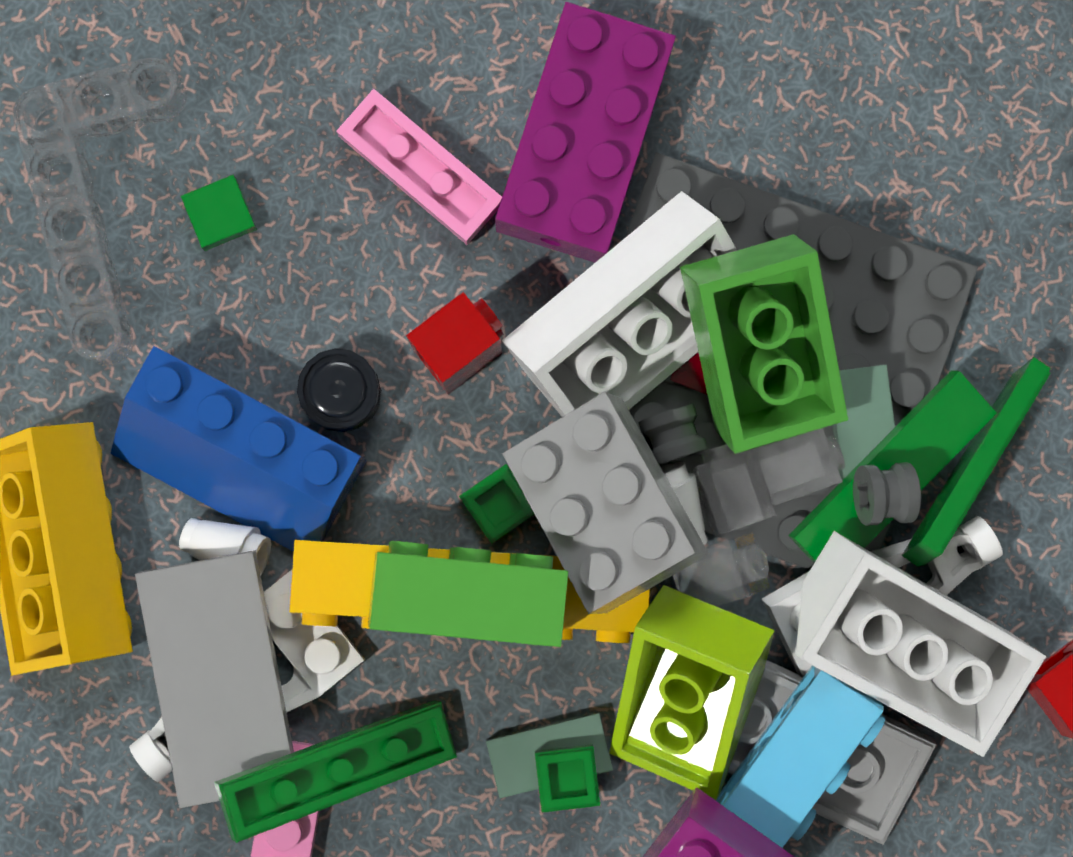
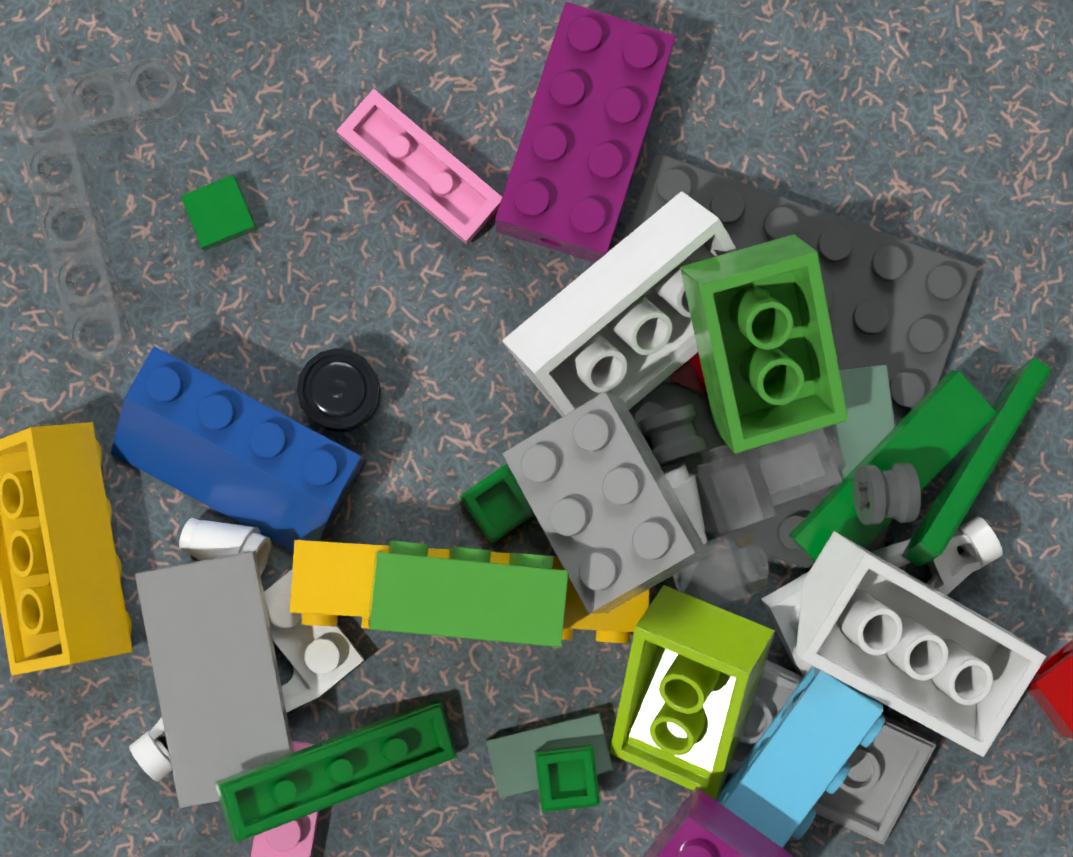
red brick [406,292,504,395] -> none

